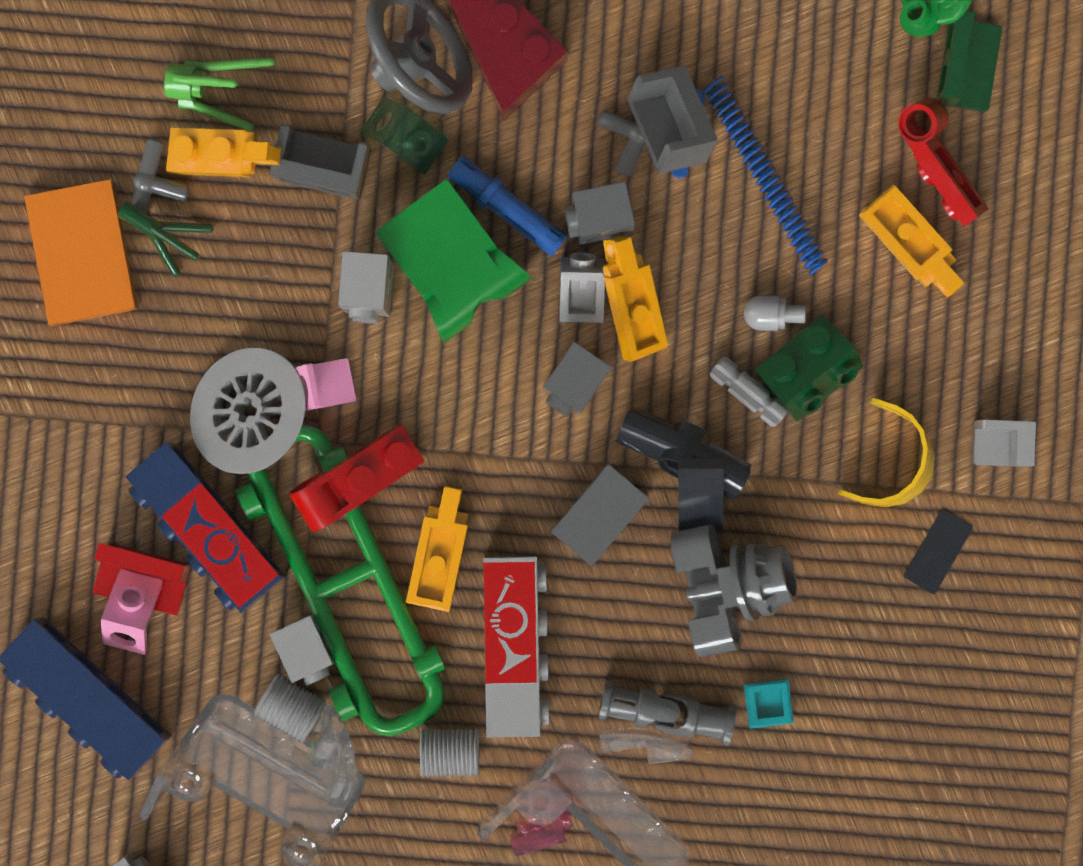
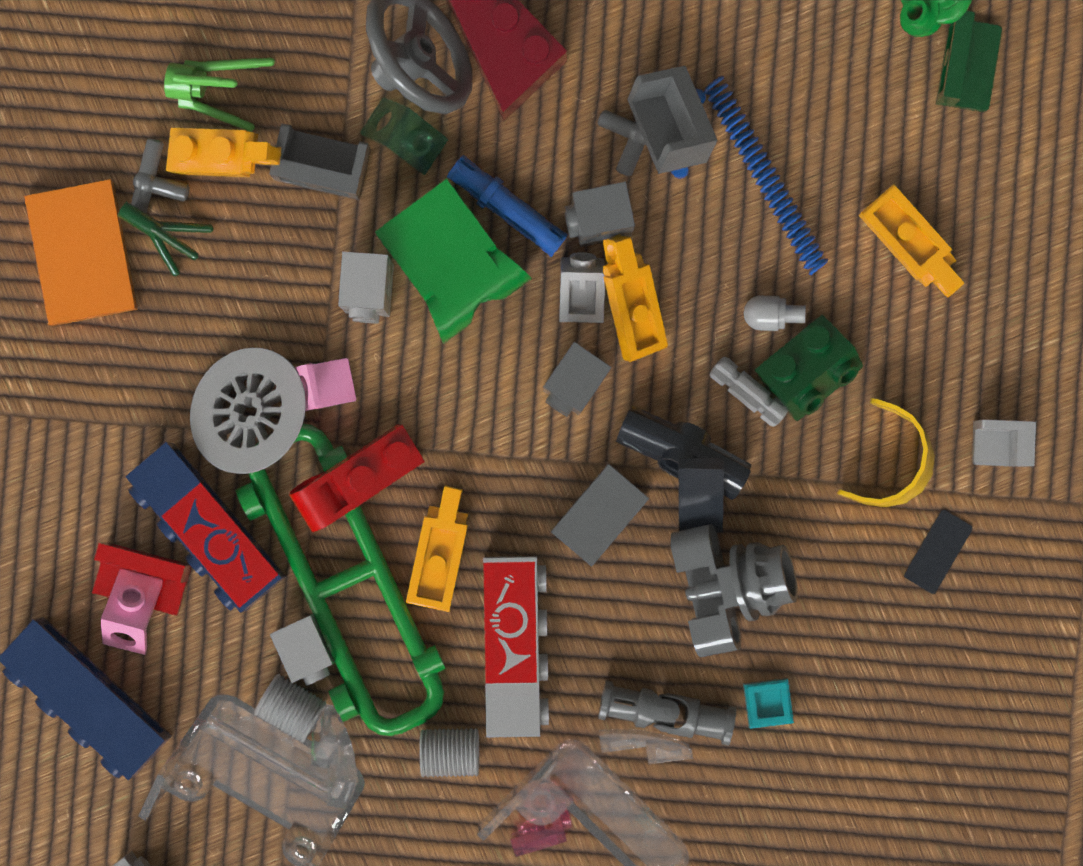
red plate [898,98,989,227] -> none

